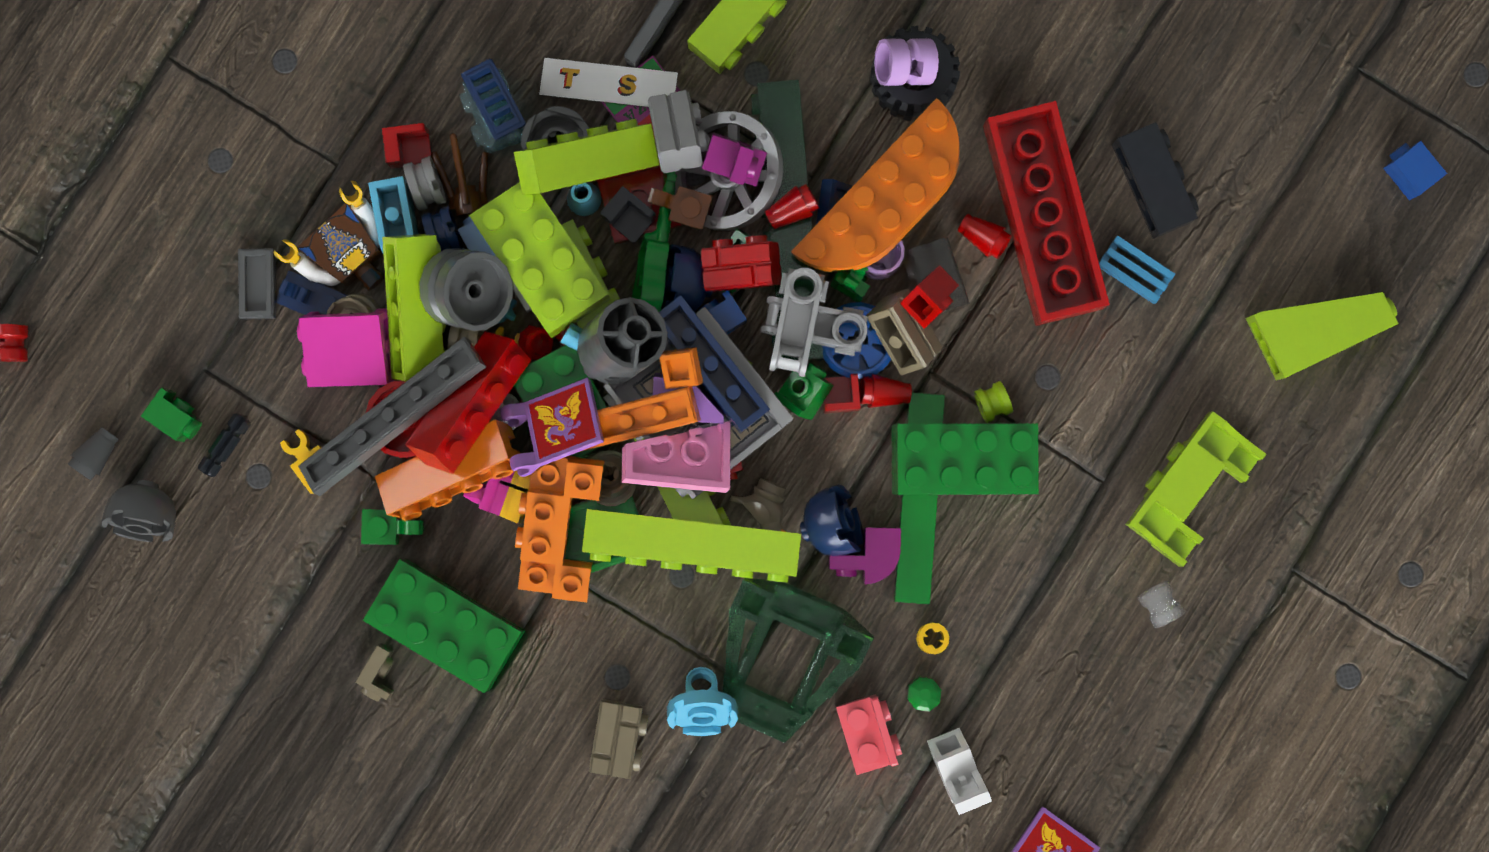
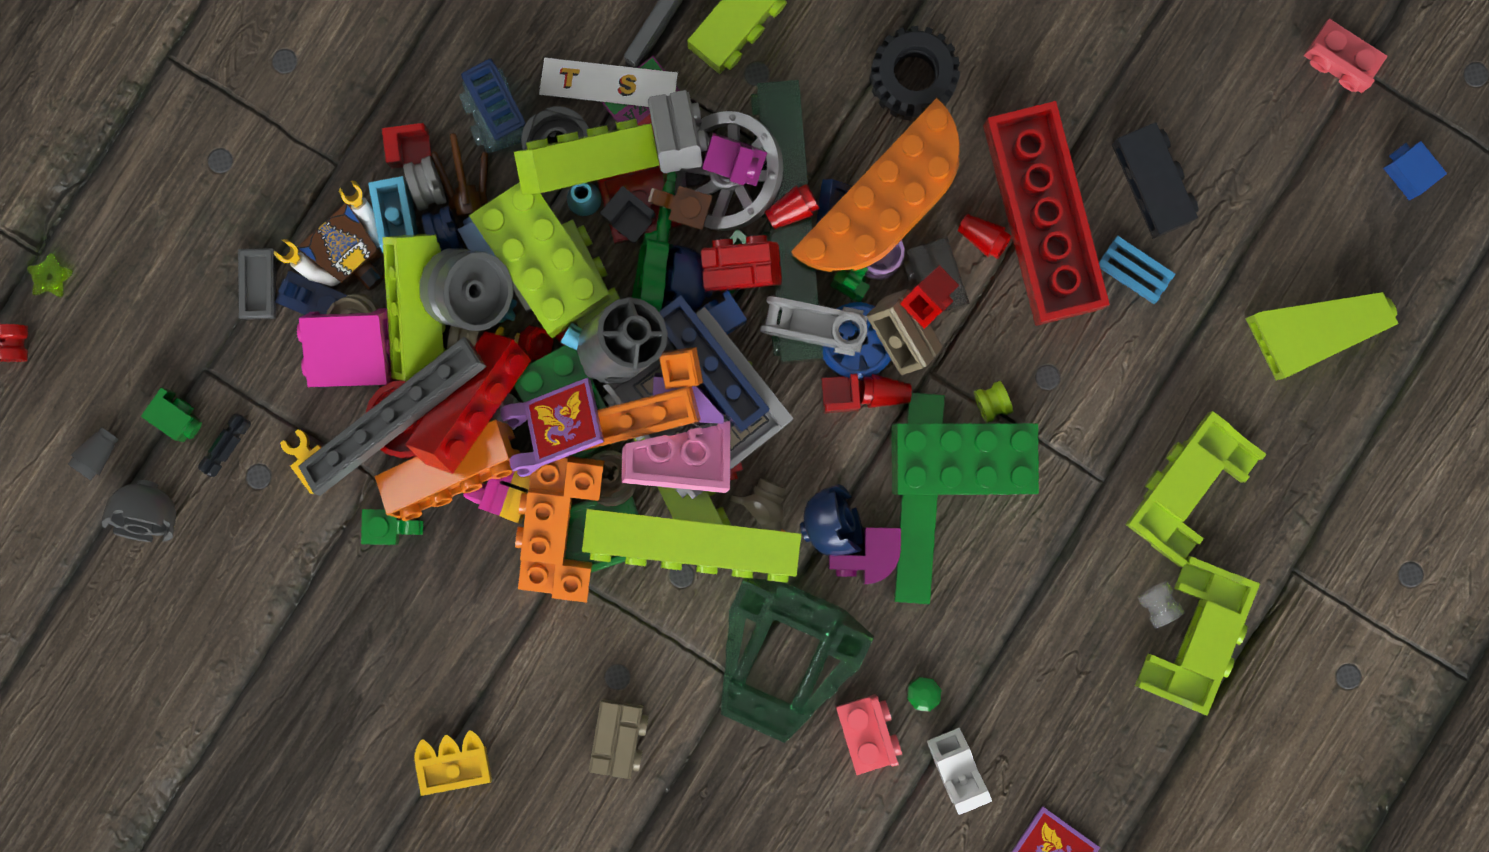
dark tan bracket [355,643,395,701] -> none
green brick [362,559,525,694] -> none
medium azure tile [667,667,738,736] -> none
light grey piece [769,268,829,377] -> none
green brick [774,362,834,420] -> none
lavender wheel [874,38,939,86] -> none
yellow bush [916,623,949,654] -> none
none -> clear neon green plate [27,253,73,297]
none -> yellow plate [415,730,492,796]
none -> lime bracket [1135,556,1260,716]
none -> coral bracket [1304,18,1387,93]

